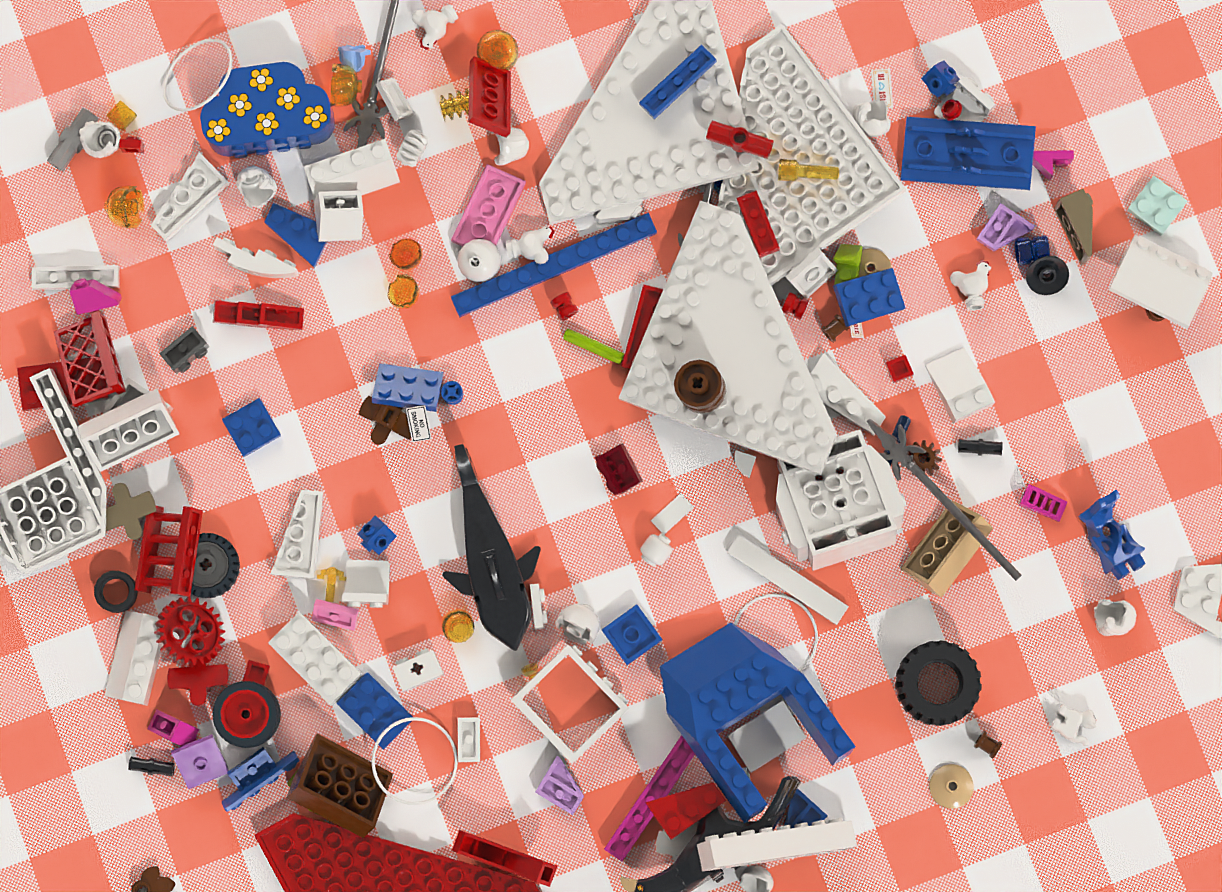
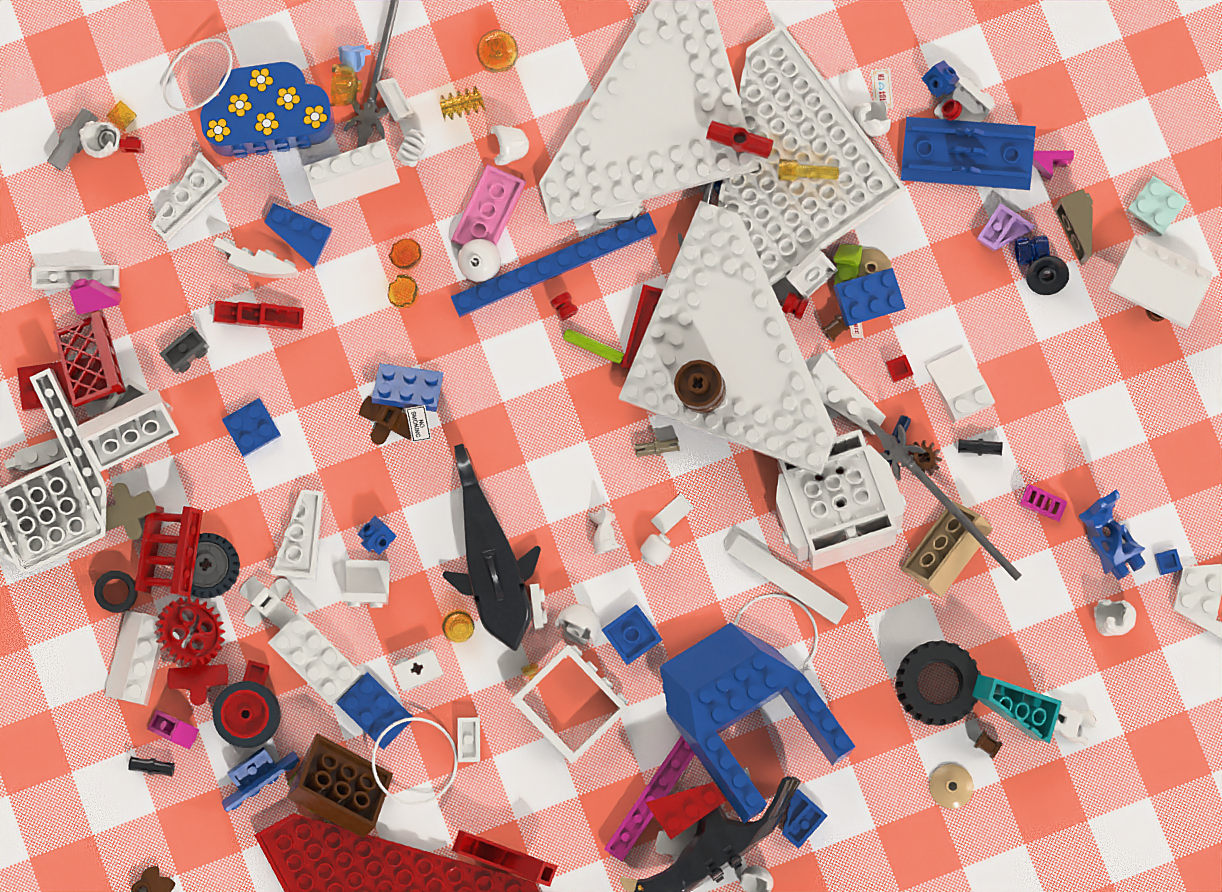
clear yellow cylinder [104,185,144,229] -> none
medium lavender plate [171,734,229,790] -> none
white hair [236,165,277,209] -> none
bright pink plate [312,599,359,631] -> none
white slope [314,191,363,242] -> none
clear yellow piece [317,567,347,602] -> none
white animal [412,4,459,50] -> none
blue wheel [441,381,464,405] -> none
red plate [468,56,511,138] -> none
white animal [506,226,555,264] -> none
lavender wing [535,756,584,815] -> none
dark red bracket [595,443,644,495] -> none
blue plate [639,44,717,119] -> none
white brick [697,818,857,872] -> none
white tile [727,700,807,773] -> none
white tile [734,450,756,478] -> none
red tile [736,190,780,258] -> none
white animal [950,260,991,311] -> none
none -> white hinge [4,438,67,472]
none -> white piece [239,576,296,629]
none -> white animal [589,507,621,555]
none -> dark tan pin [635,437,680,458]
none -> teal wedge [972,674,1062,744]
none -> blue tile [1154,548,1183,576]

